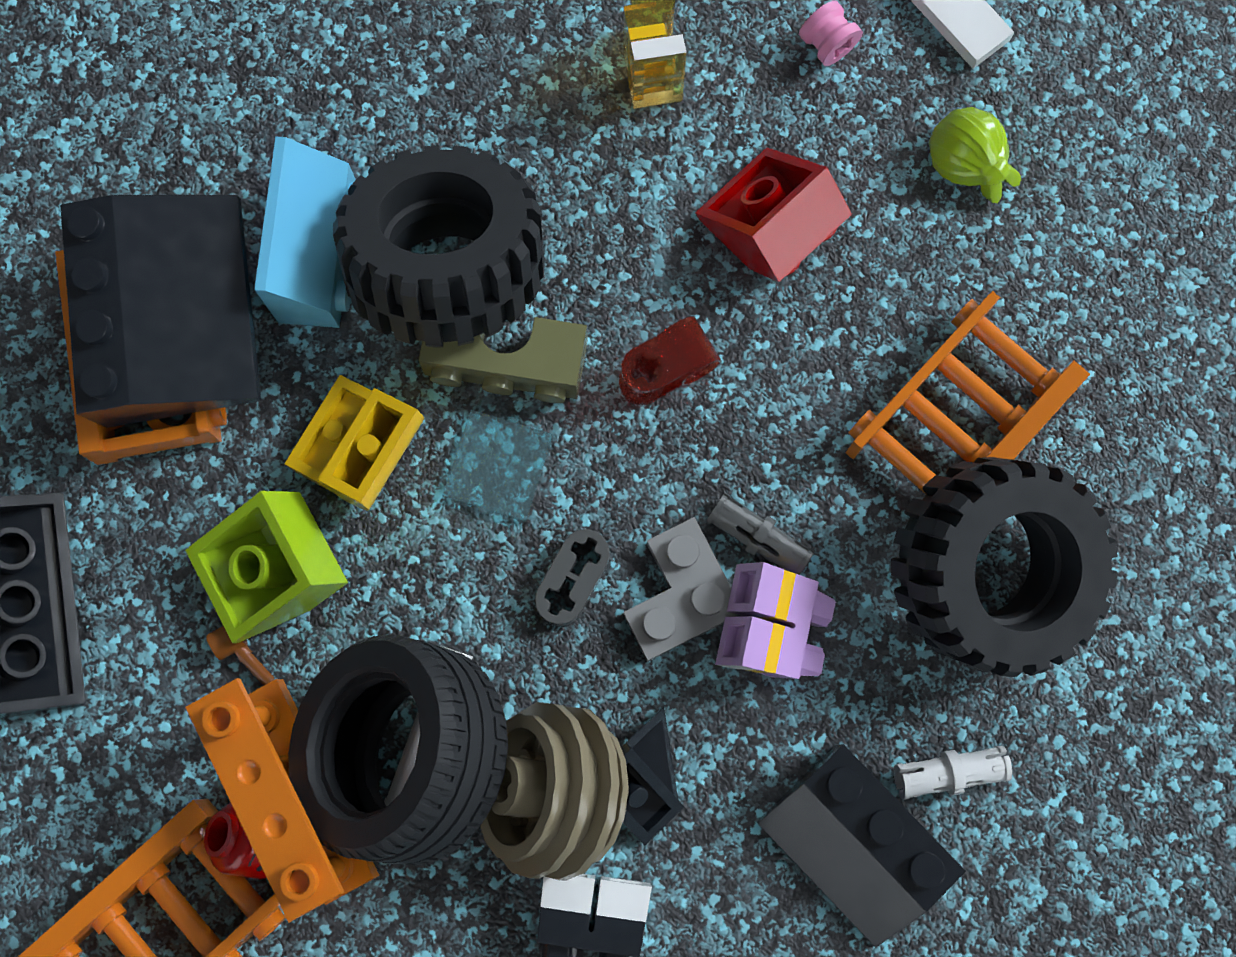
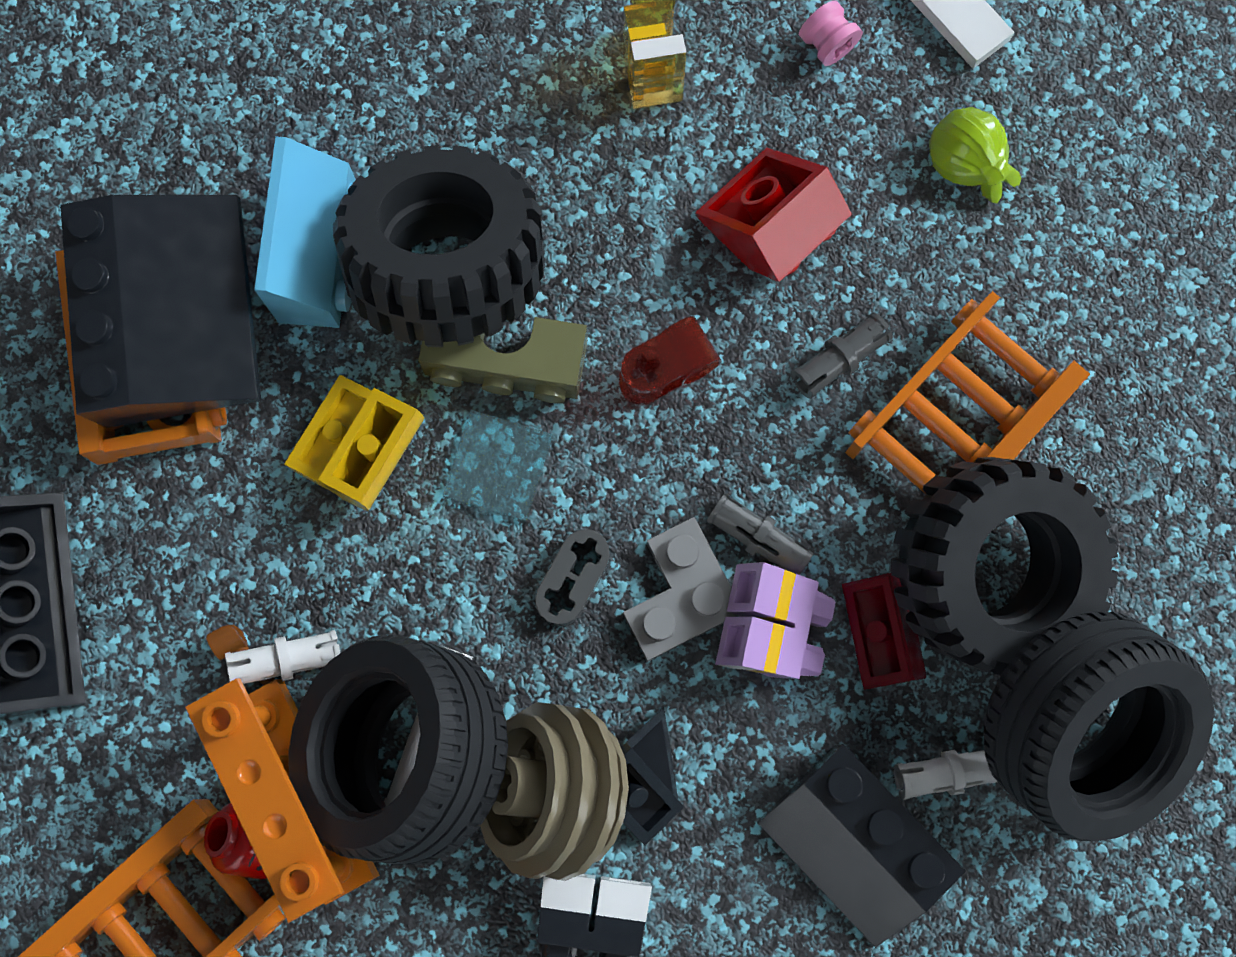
lime slope [185,491,348,643] -> none
none -> white pin [225,630,340,684]
none -> dark grey pin [791,313,893,399]
none -> dark red slope [842,573,927,690]
none -> black tyre [984,611,1214,841]

